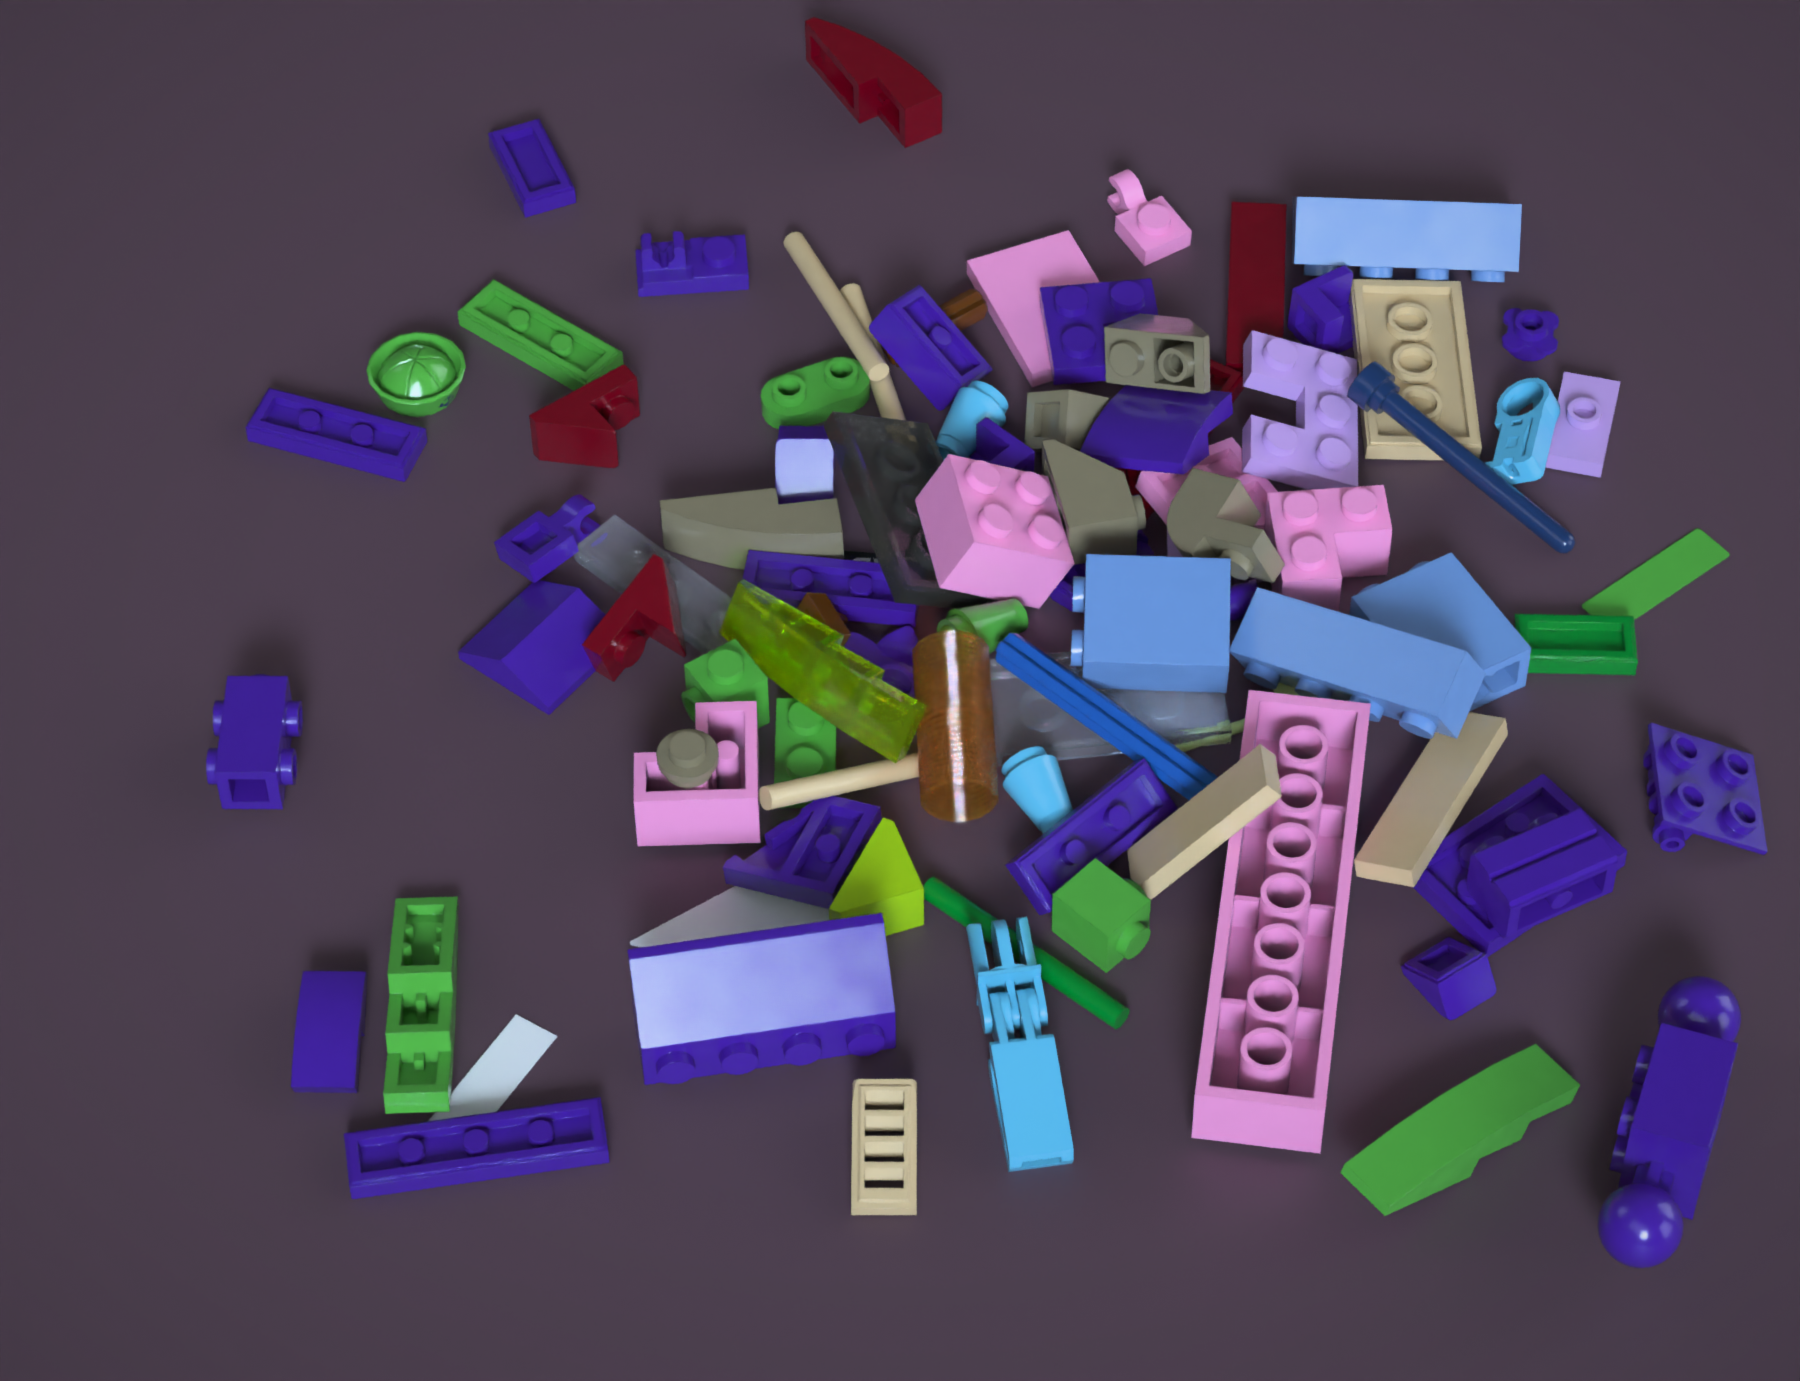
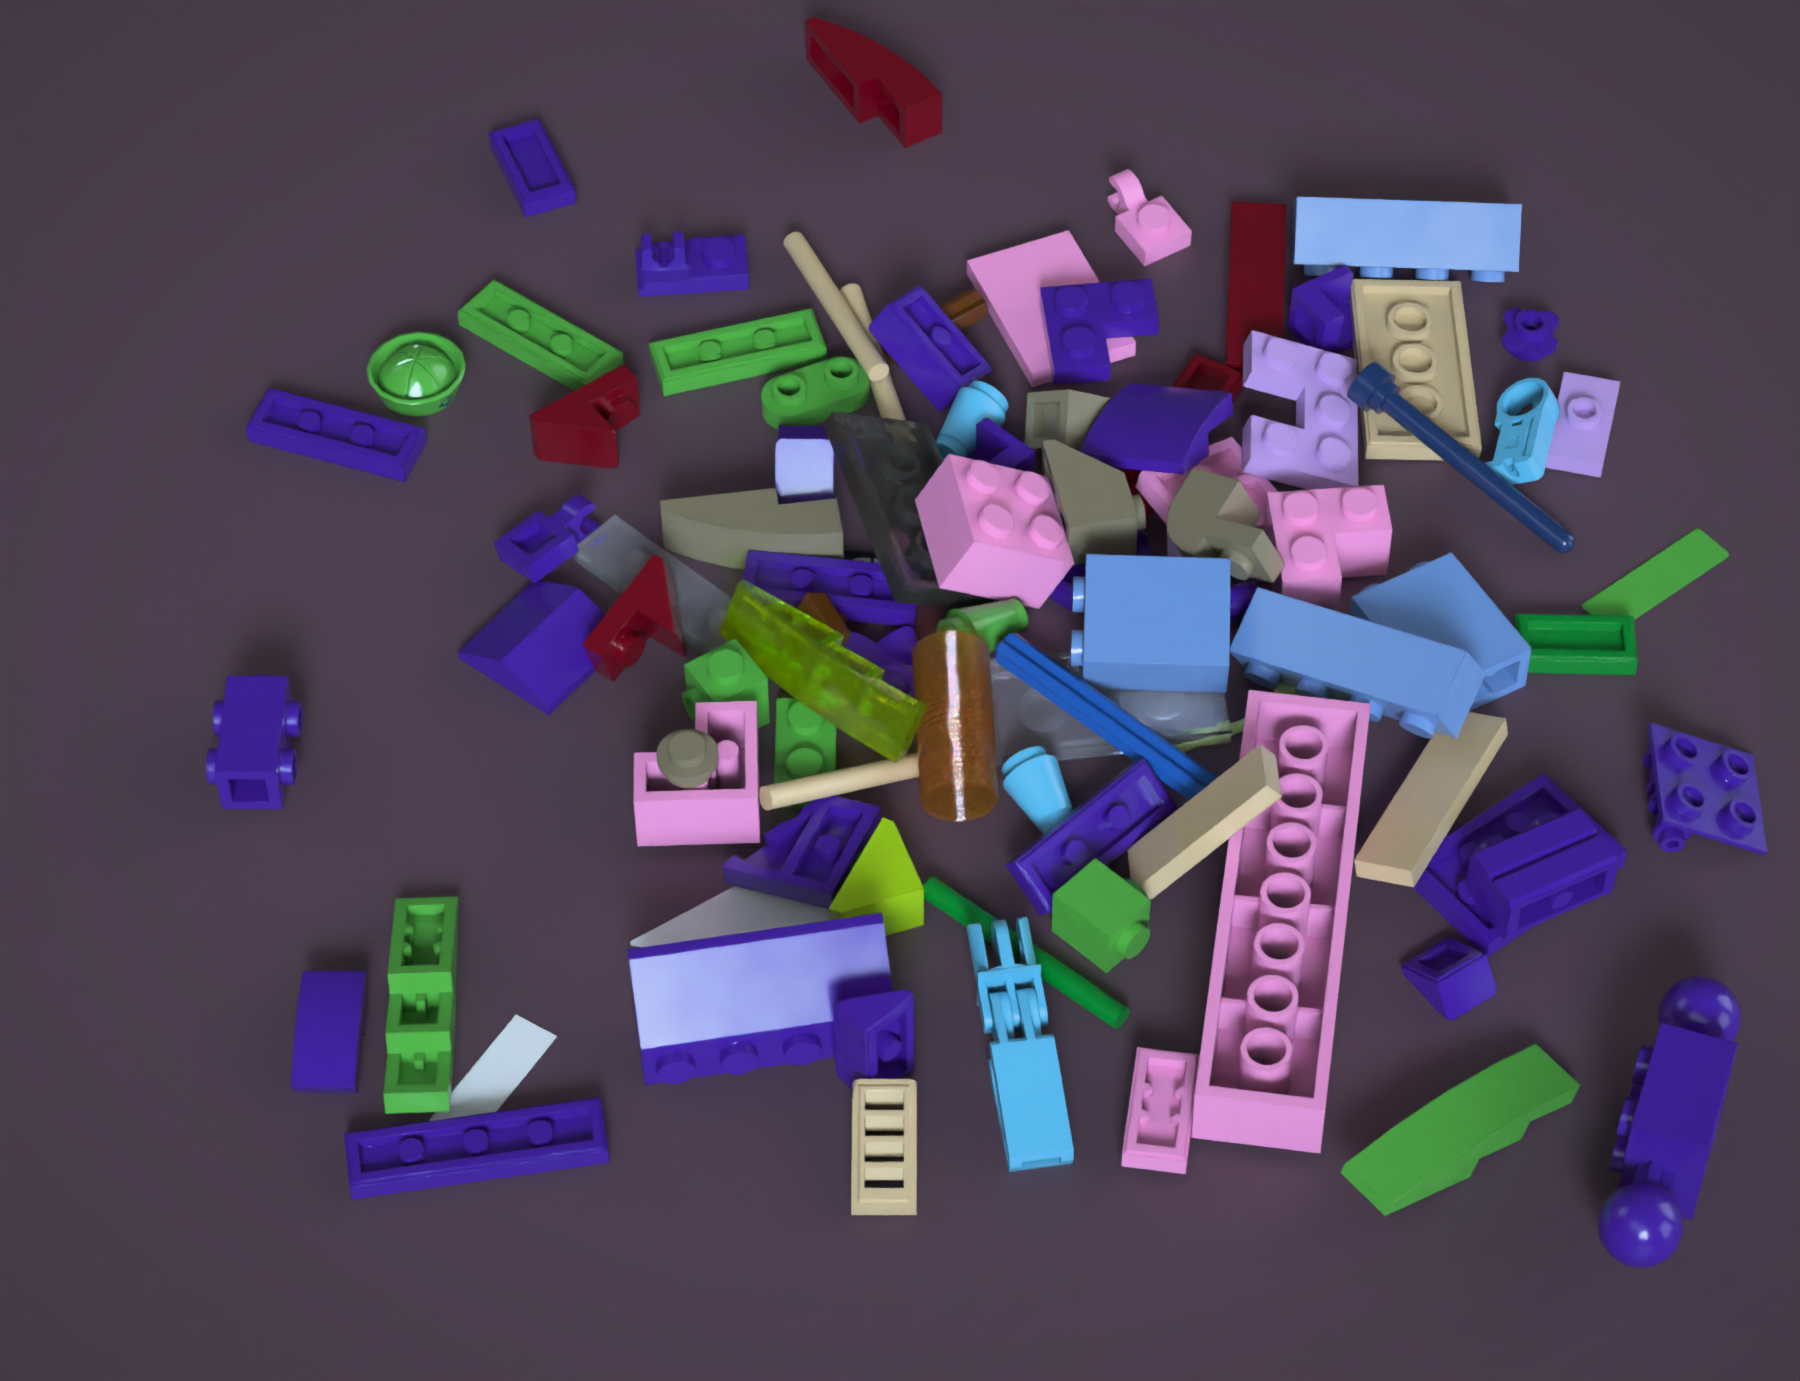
dark tan slope [1104,313,1210,394] -> none
none -> bright green tile [649,308,827,396]
none -> dark purple slope [834,989,914,1089]
none -> bright pink plate [1121,1047,1200,1174]

